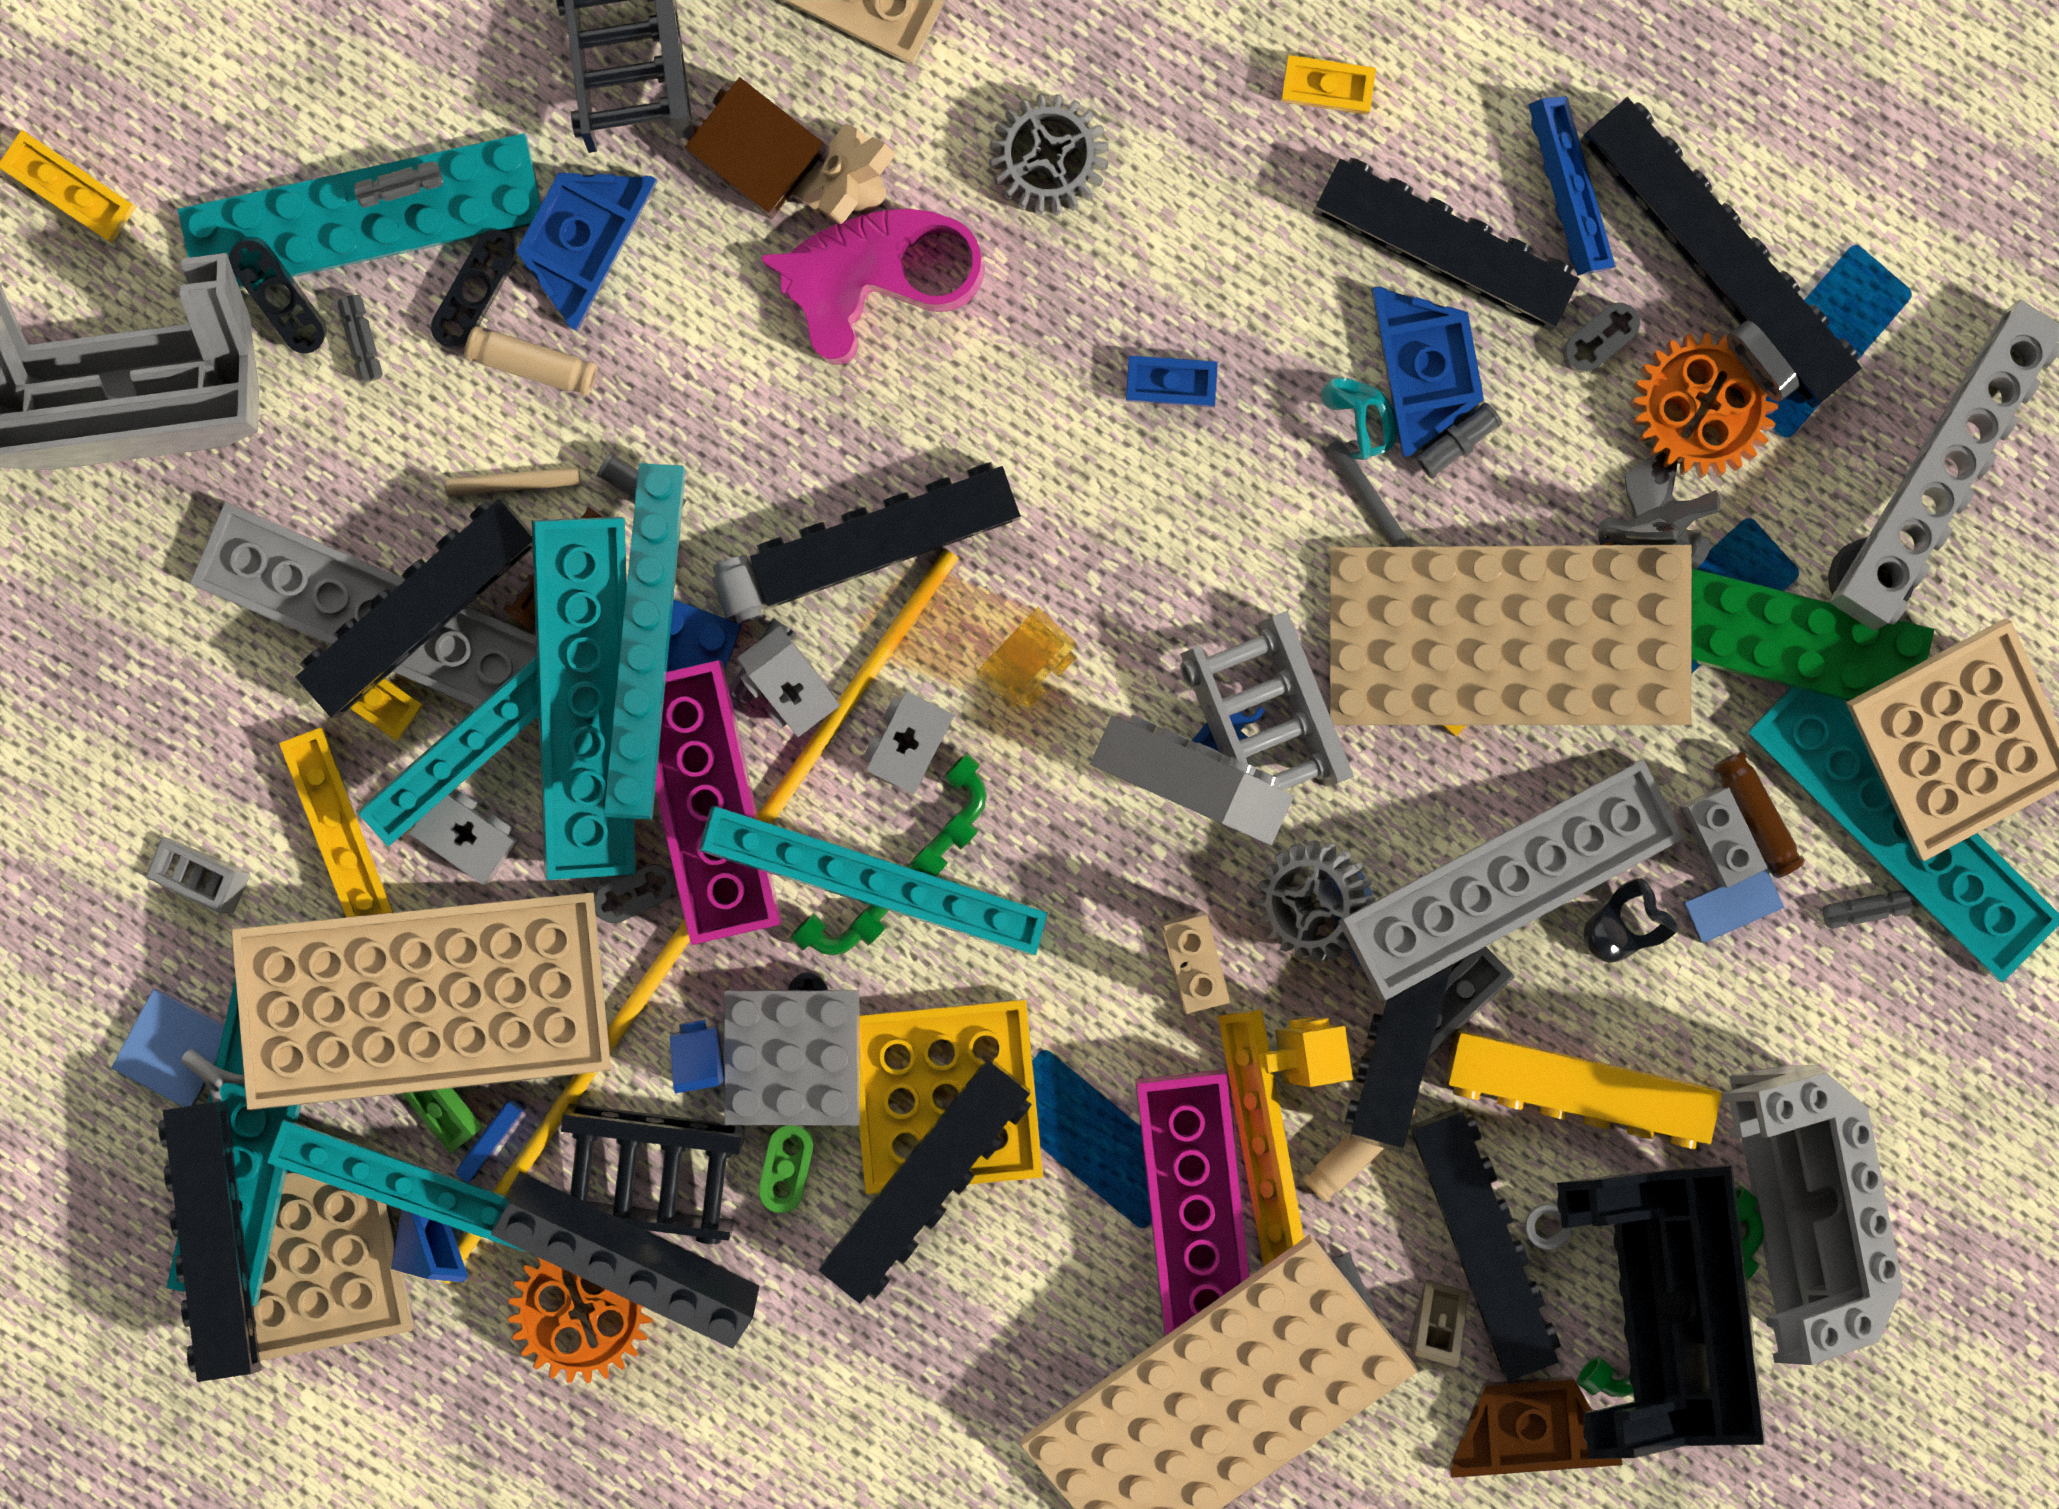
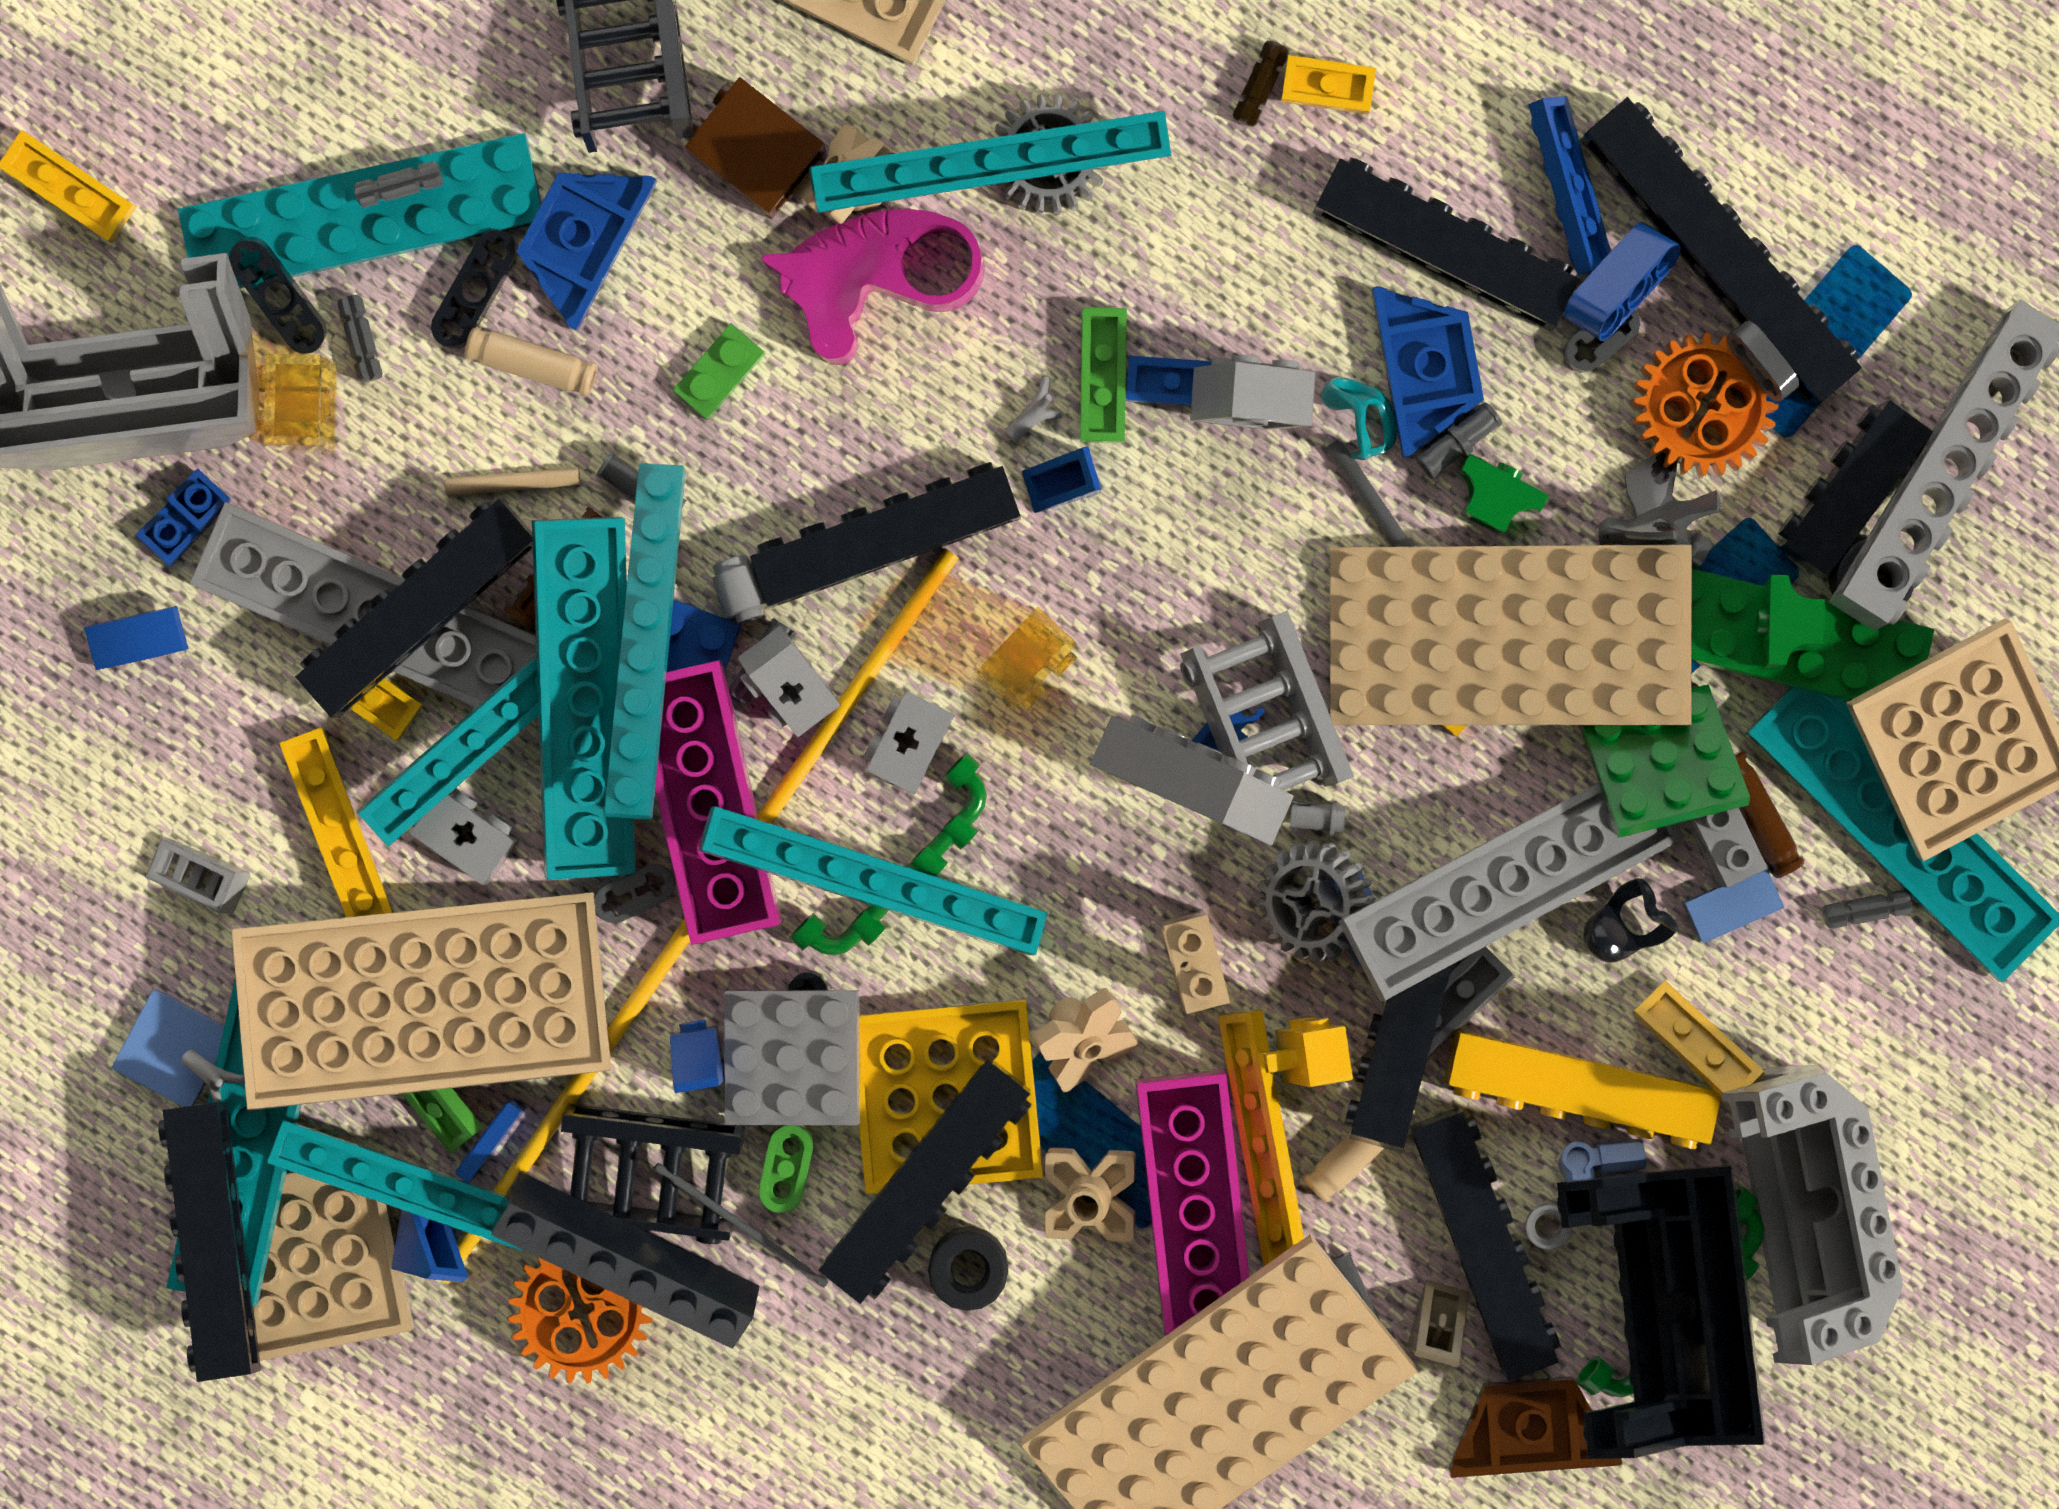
none -> blue slope [84,606,189,670]
none -> blue slope [135,468,231,568]
none -> clear yellow brick [257,354,337,453]
none -> dark grey piece [653,1162,828,1288]
none -> bright green plate [673,323,766,420]
none -> teal plate [809,111,1172,213]
none -> black tyre [928,1226,1008,1311]
none -> light grey bar [1004,376,1062,442]
none -> blue slope [1022,446,1101,513]
none -> tan plant [1031,988,1138,1092]
none -> tan plant [1045,1148,1136,1242]
none -> bright green plate [1080,307,1127,443]
none -> light grey brick [1190,355,1316,430]
none -> dark brown axle [1233,40,1289,127]
none -> light grey pin [1290,800,1346,836]
none -> green brick [1457,454,1550,535]
none -> medium blue bar [1558,1139,1646,1182]
none -> blue beam [1564,222,1681,341]
none -> green plate [1579,684,1750,838]
none -> yellow plate [1634,980,1765,1104]
none -> green brick [1755,575,1825,672]
none -> black brick [1776,400,1933,579]

